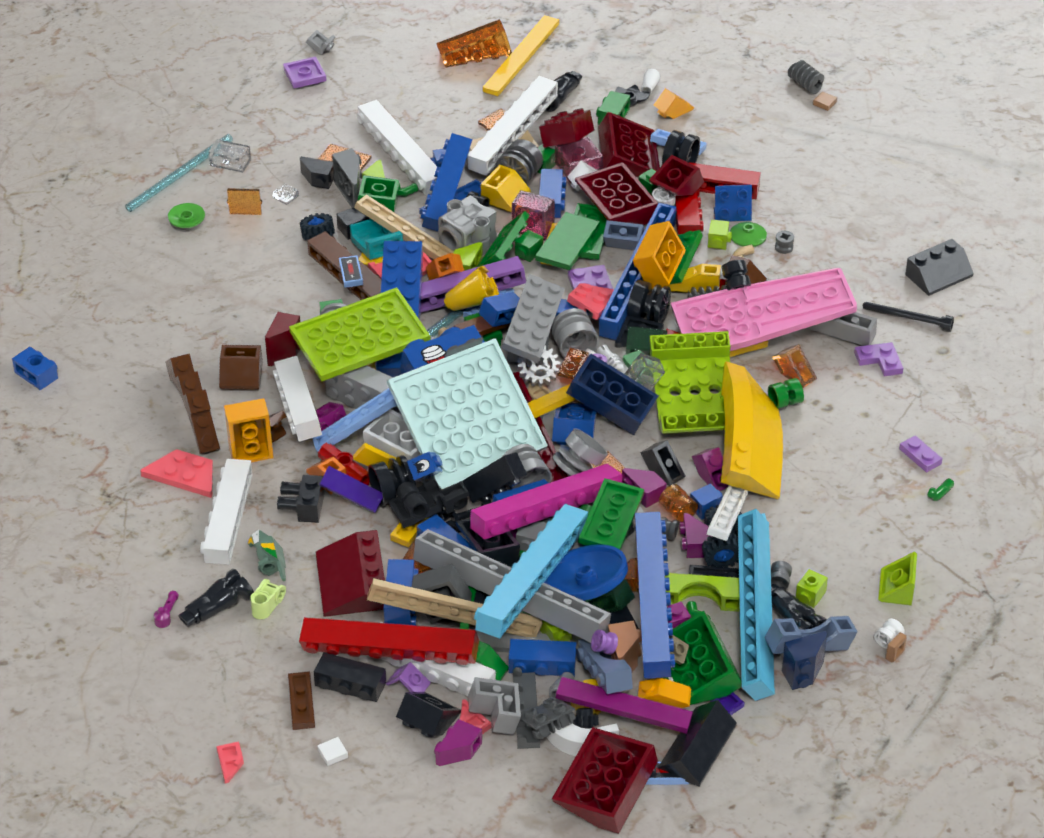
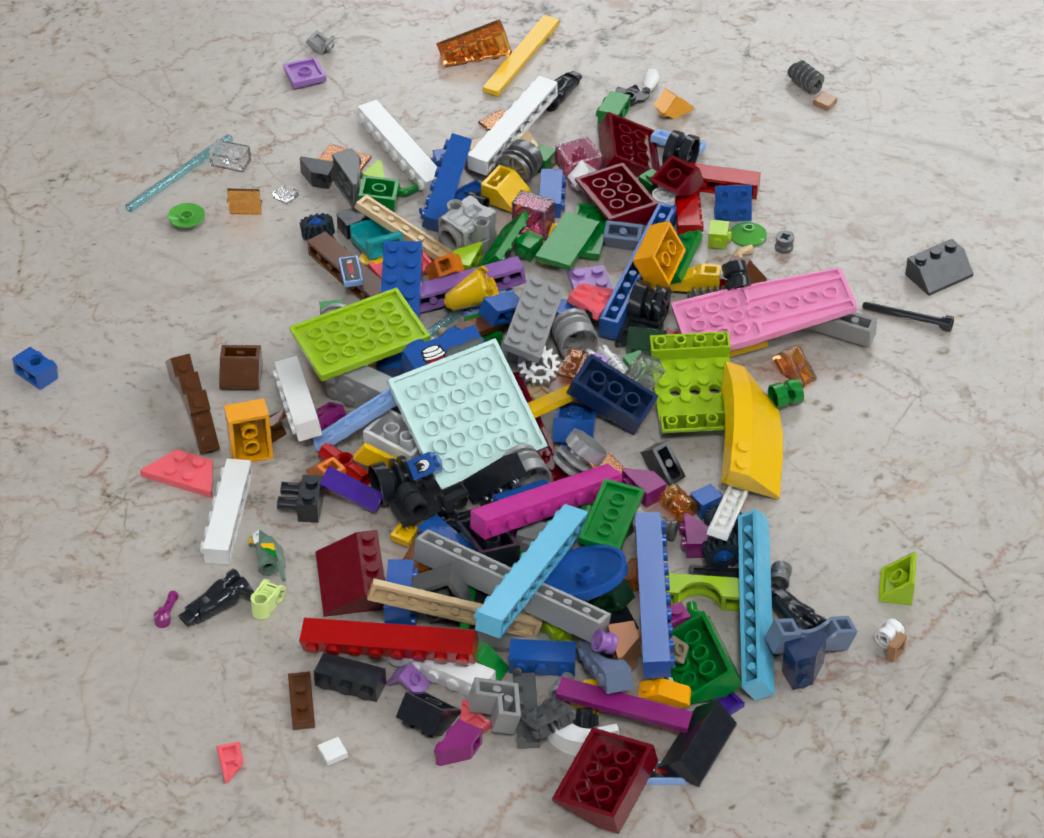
dark red slope [265,312,301,366] -> none
dark red brick [539,108,595,147] -> none
magenta slope [692,447,729,491] -> none
lime brick [796,569,828,608] -> none
medium lavender plate [854,342,904,376] -> none
medium lavender plate [899,435,943,473] -> none
green arm [928,478,954,501] -> none

